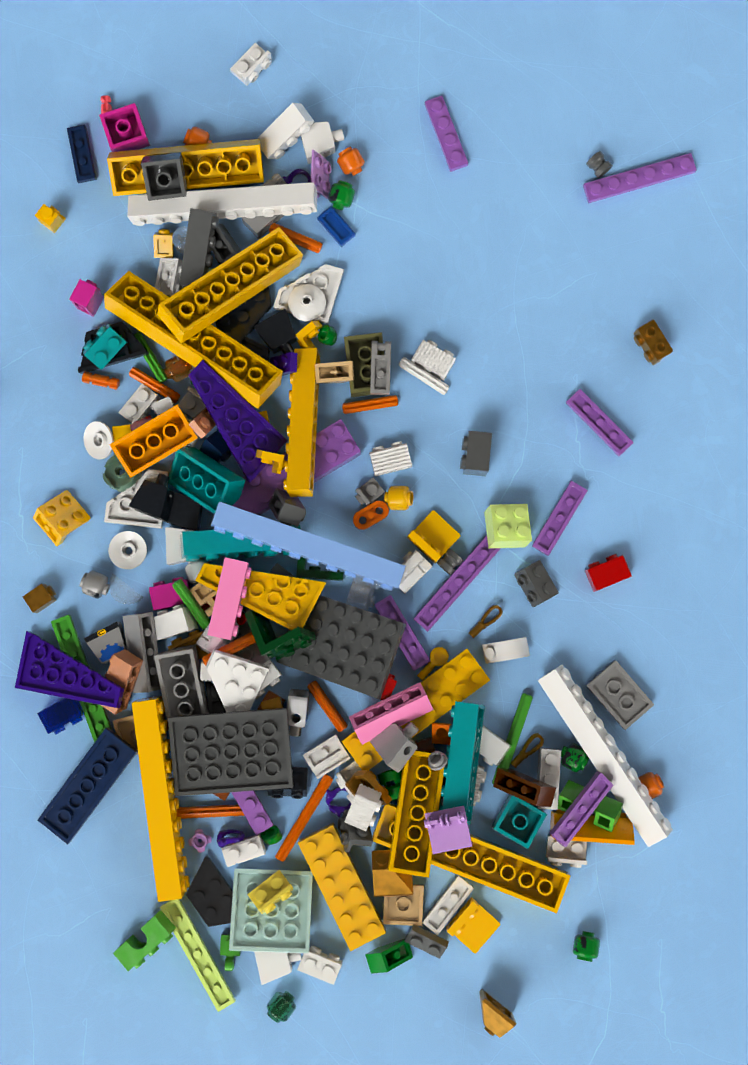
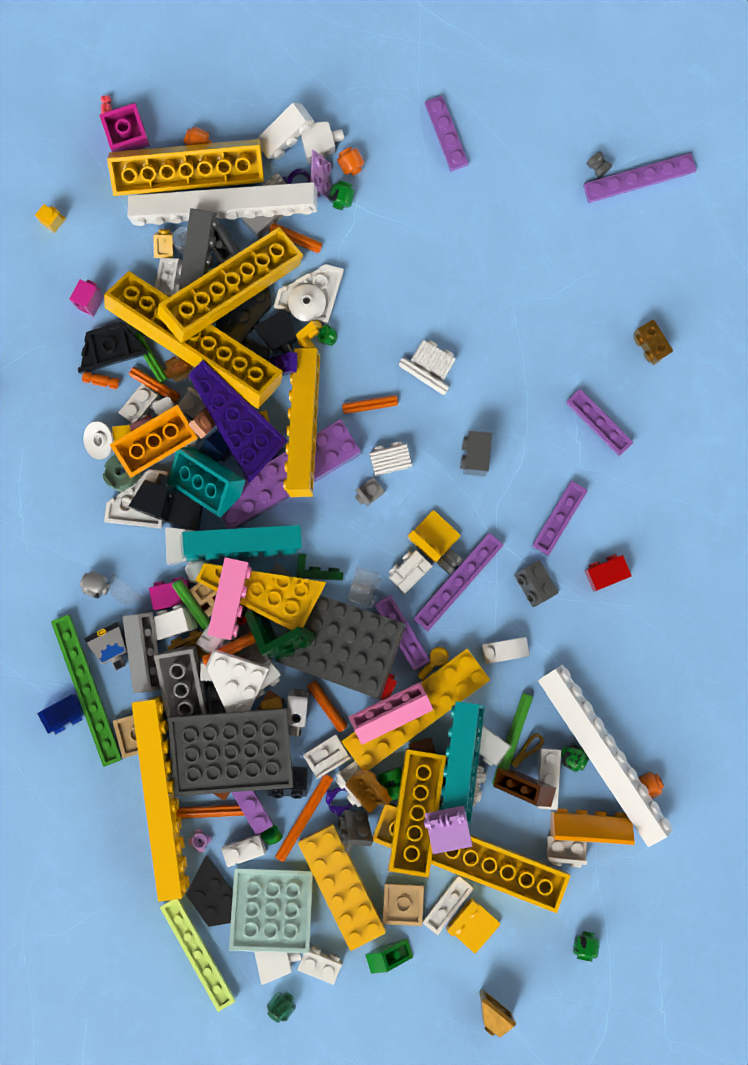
dark purple wing [15,631,124,708] -> none
pearl gold brick [22,584,57,613] -> none
yellow bracket [33,490,91,546] -> none
dark blue plate [37,727,138,845] -> none
dark blue tile [67,125,97,184] -> none
teal bracket [83,324,127,370] -> none
nougat brick [101,649,143,715] -> none
white dish [108,531,147,569] -> none
bright green arch [113,910,176,971] -> none
dark grey brick [141,152,188,201] -> none
light blue brick [210,502,406,591] -> none
dark purple piece [217,829,245,848] -> none
bright green plate [220,934,240,971] -> none
white bracket [230,43,272,86] -> none
light yellow bracket [247,870,294,914] -> none
yellow bracket [255,450,285,474] -> none
dark grey brick [268,488,306,527] -> none
tan slope [315,361,354,383] -> none
blue tile [317,206,356,247] -> none
olive brick [344,332,385,397] -> none
white brick [344,784,383,831] -> none
orange plate [353,501,389,530] -> none
light grey plate [370,341,391,395] -> none
light grey torso [370,722,419,773] -> none
pearl gold slope [372,850,413,897] -> none
yellow head [384,486,414,510] -> none
dark grey plate [405,924,449,959] -> none
light grey plate [428,751,448,771] -> none
orange bracket [432,722,452,745] -> none
pearl gold piece [469,605,503,638] -> none
yellowish green brick [484,504,532,549] -> none
teal brick [492,794,547,849] -> none
medium lavender plate [549,771,613,847] -> none
bright green arch [558,780,623,832] -> none
light grey plate [586,660,654,730] -> none

